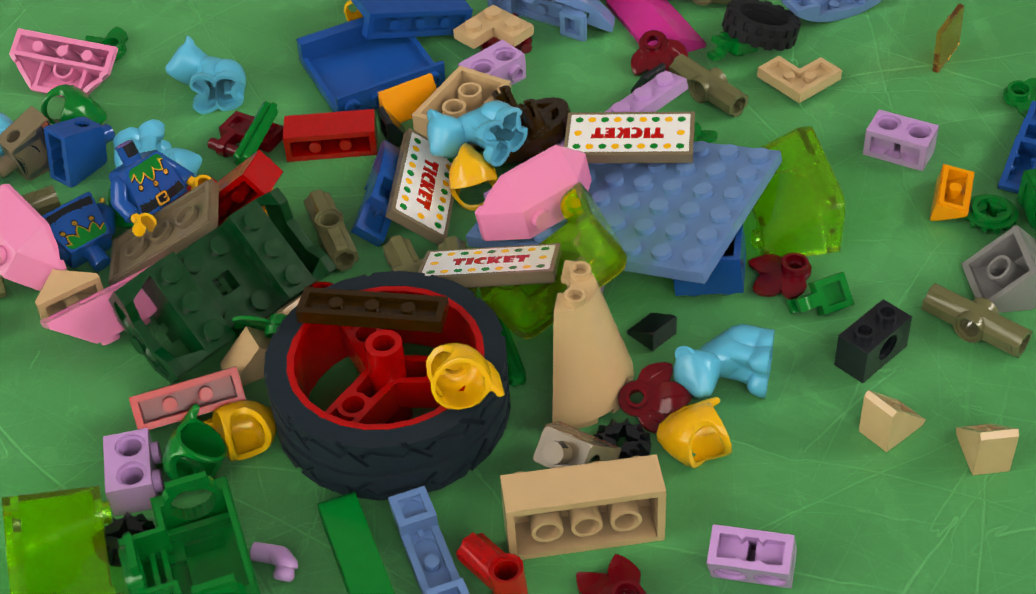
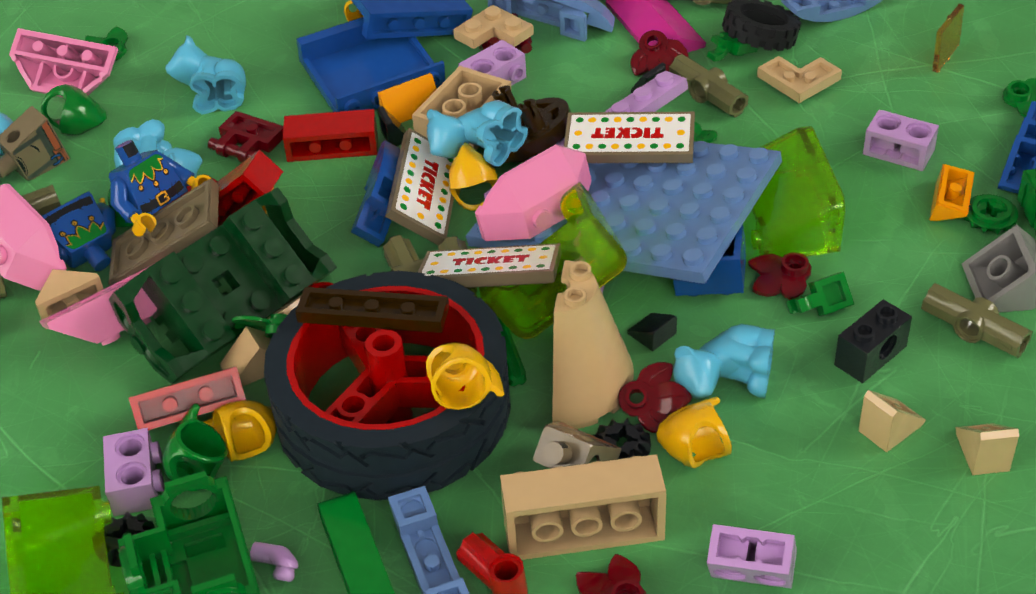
blue torso [44,117,115,188] -> none
green axle [233,101,278,166] -> none
olive piece [304,189,359,271] -> none

